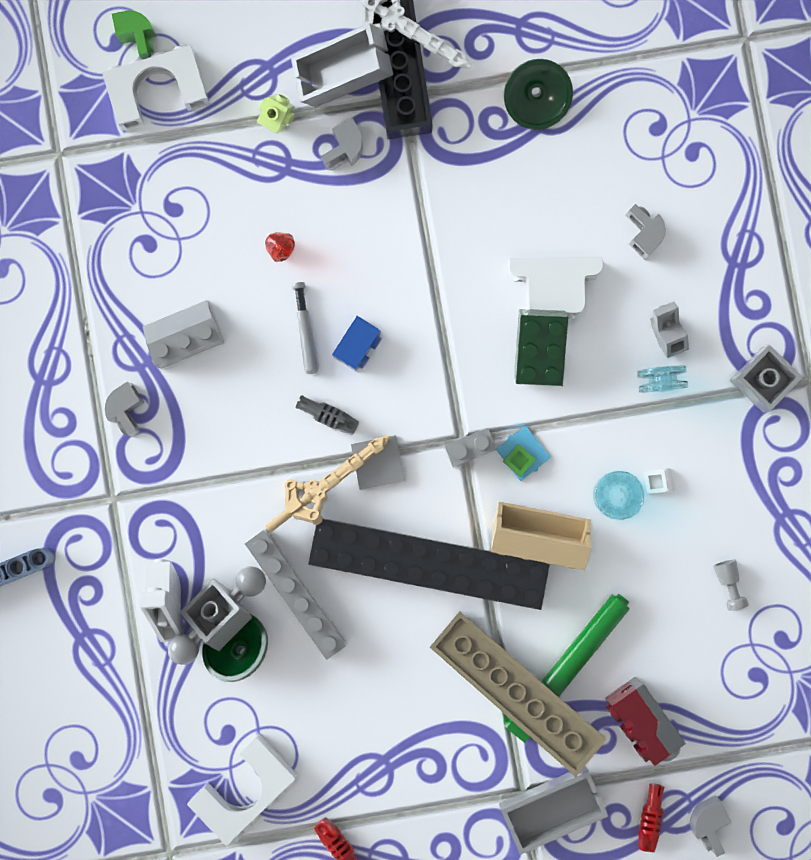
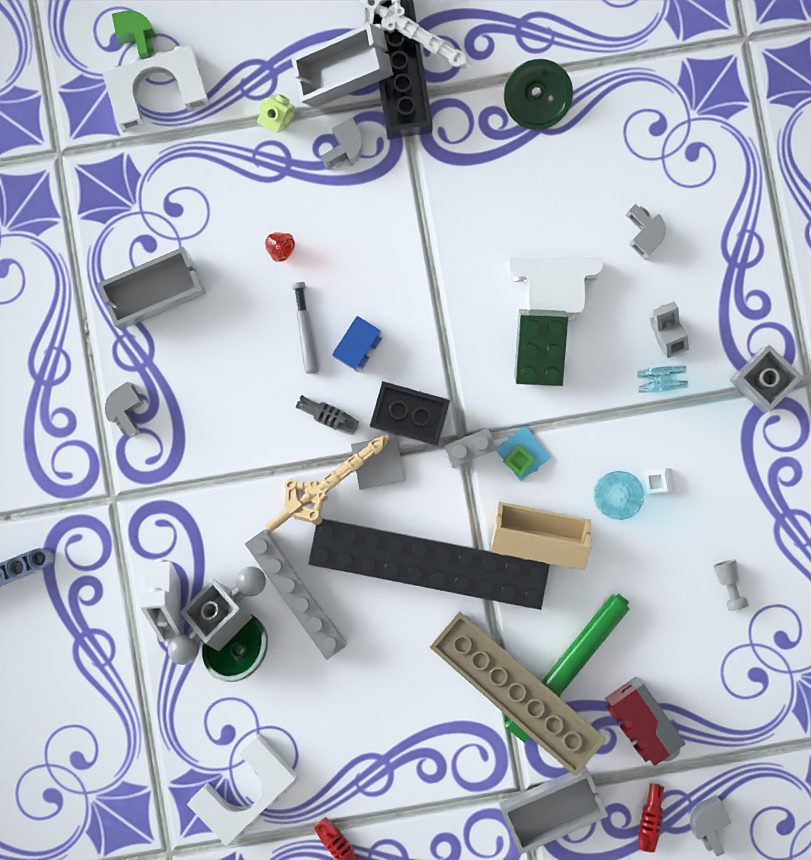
light grey slope [143,300,225,369] -> none
none -> light grey piece [97,247,206,330]
none -> black brick [369,381,450,446]

